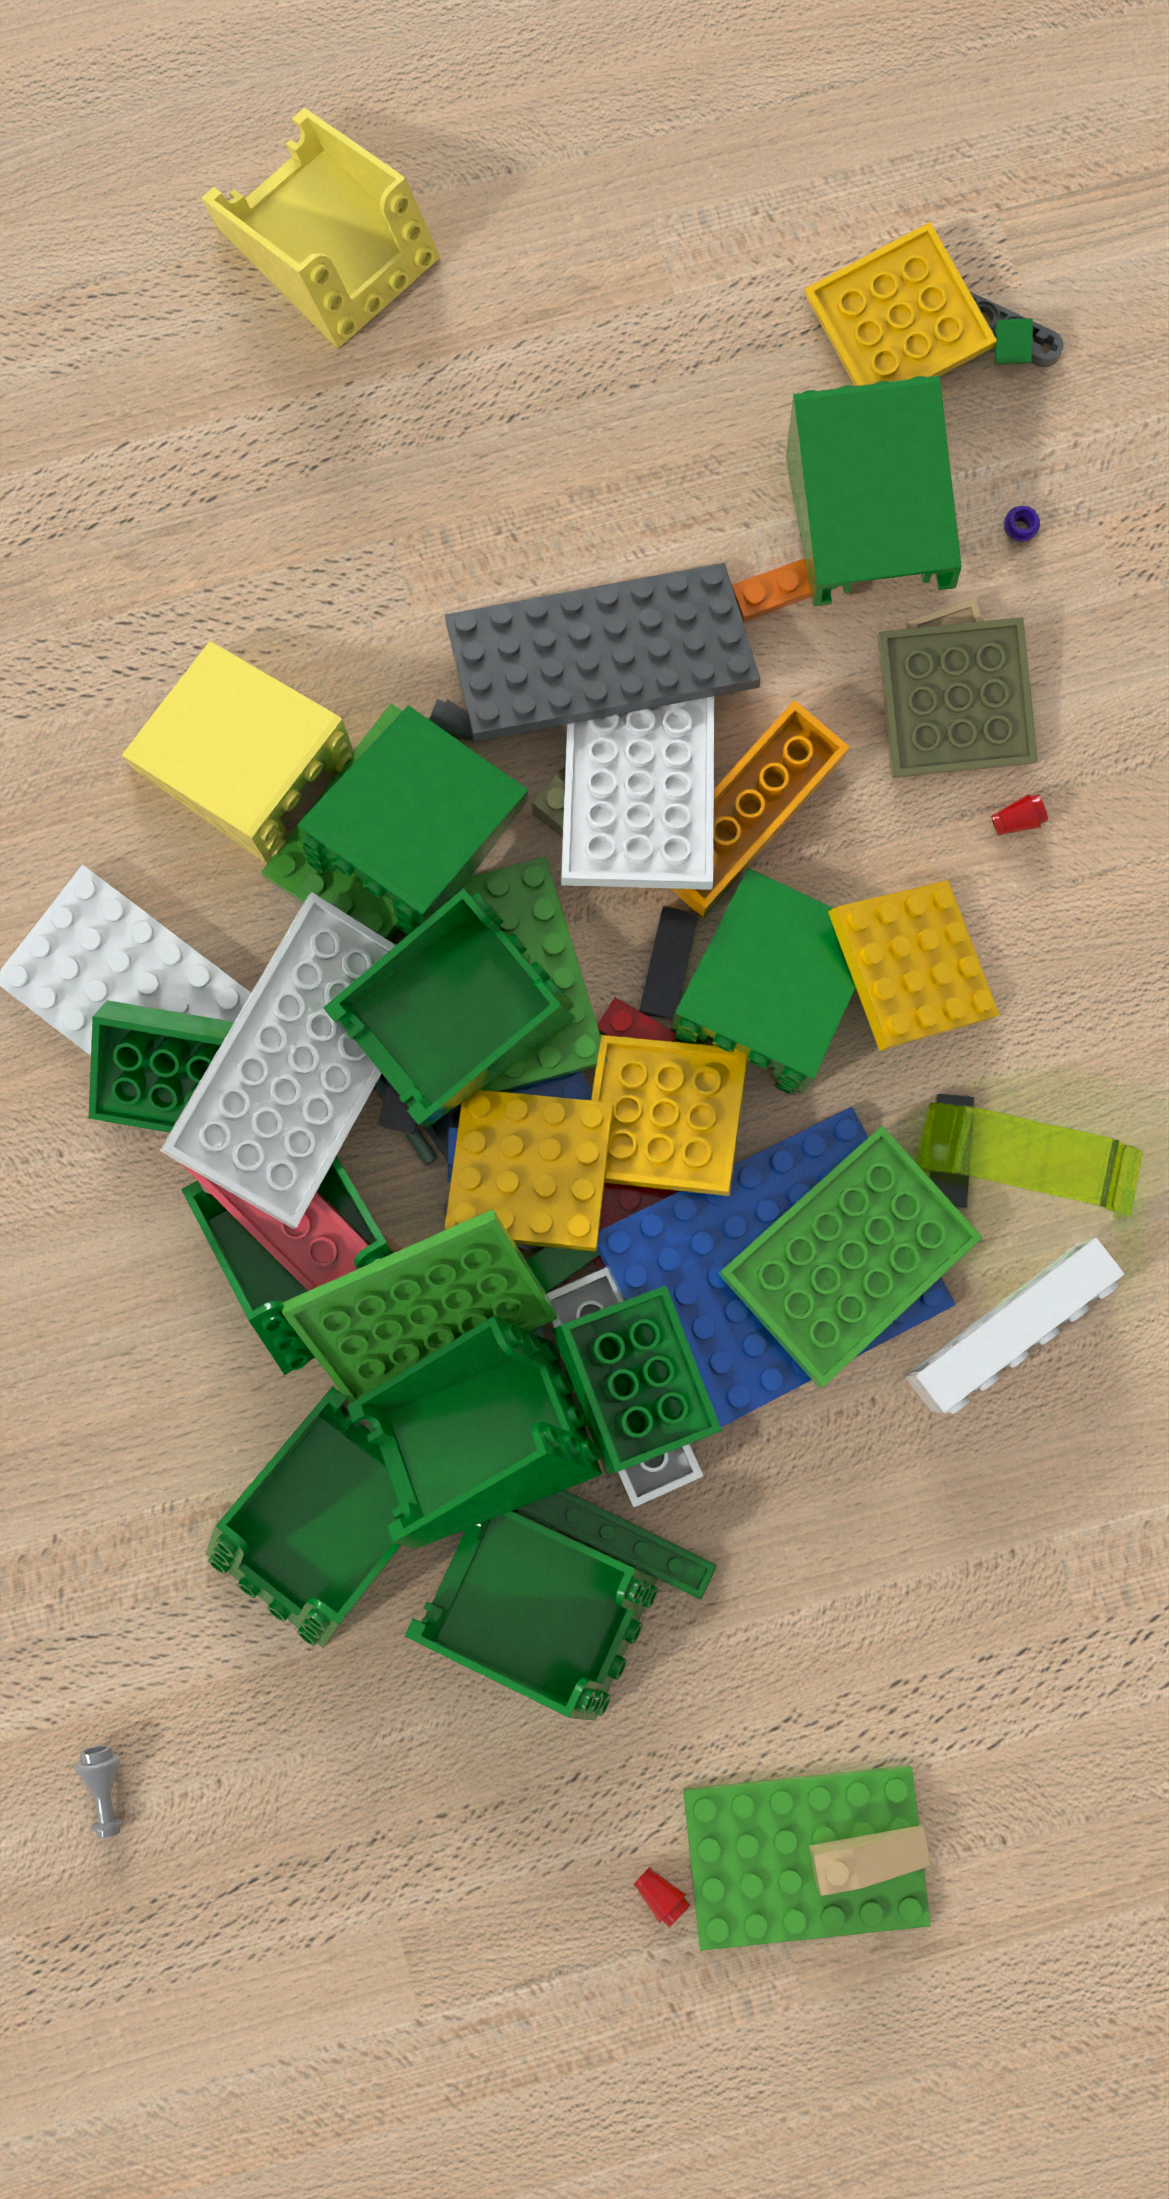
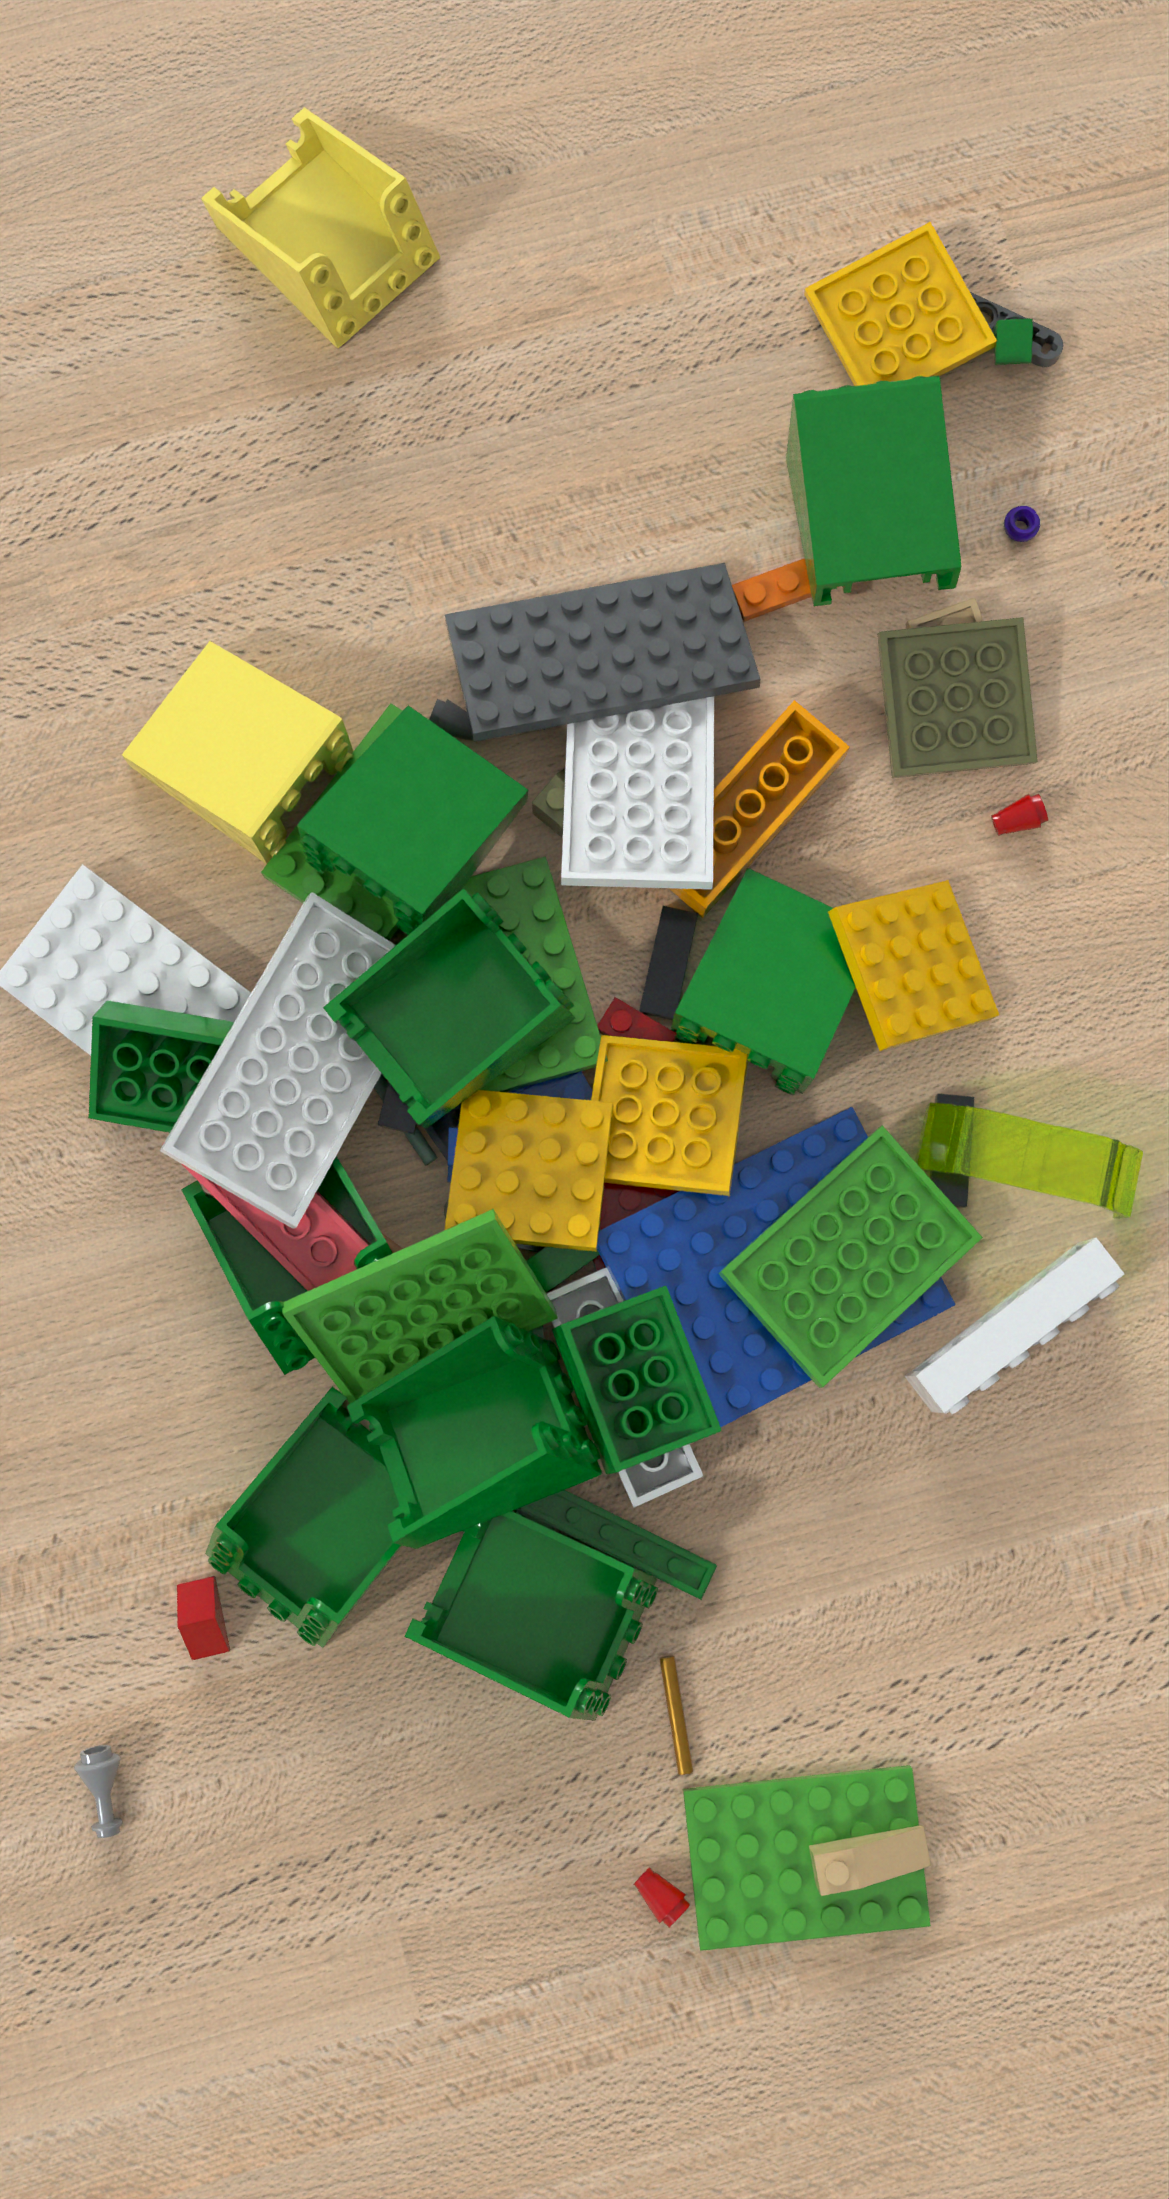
none -> red slope [177,1576,230,1660]
none -> pearl gold bar [659,1655,693,1775]

